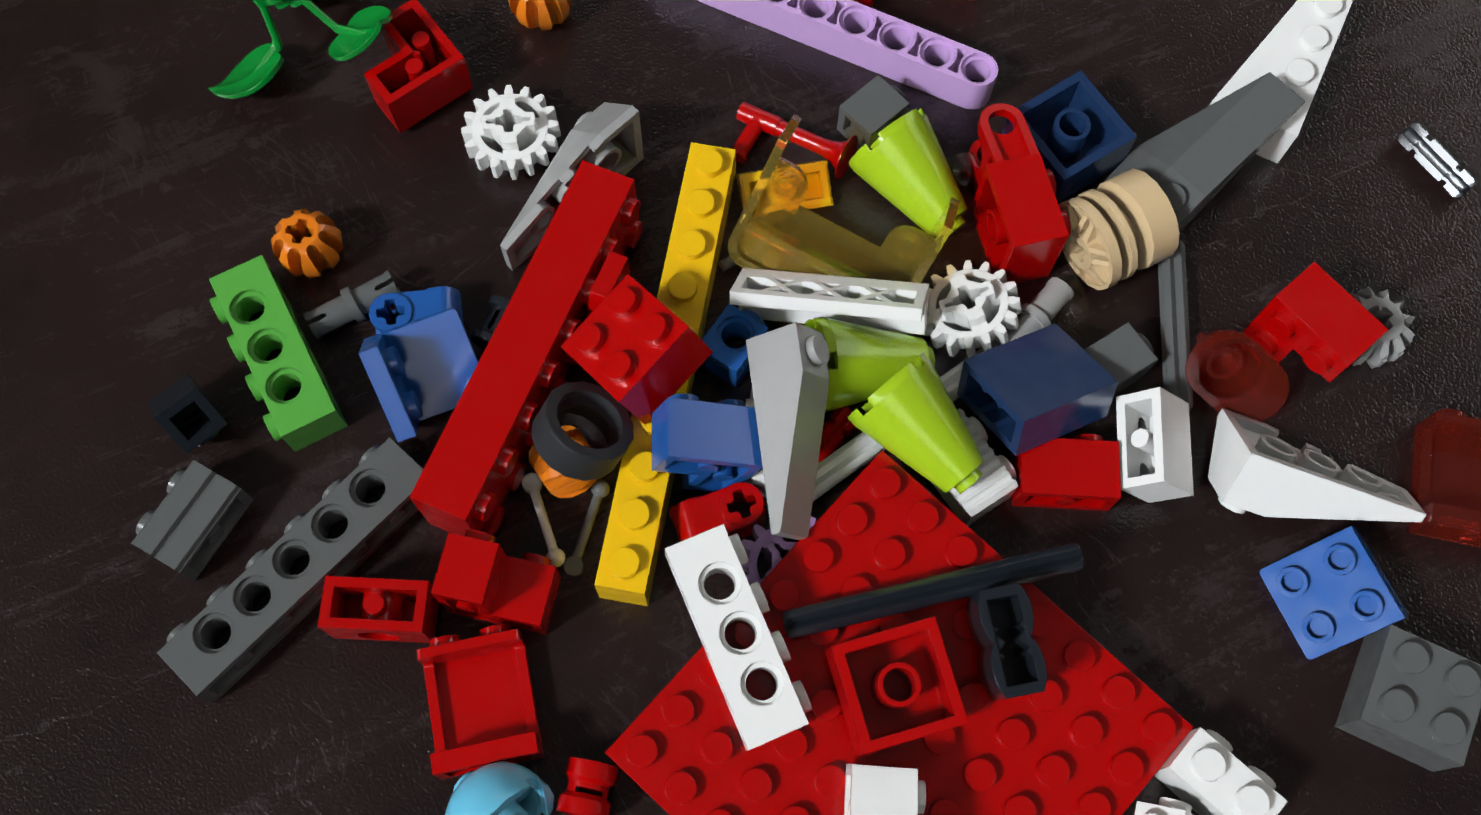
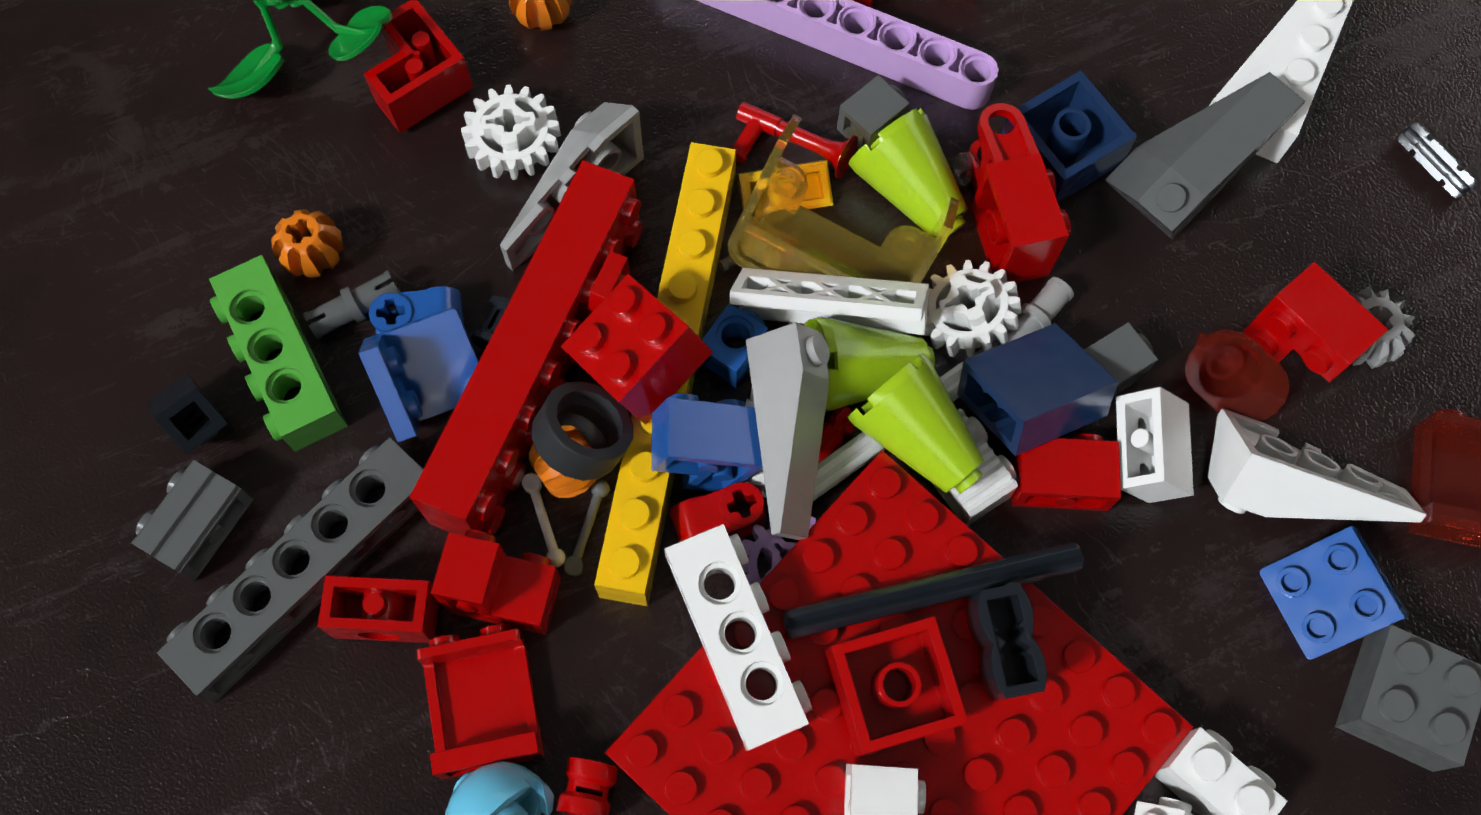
tan wheel [1059,168,1180,290] -> none
dark grey axle [1158,240,1193,409] -> none

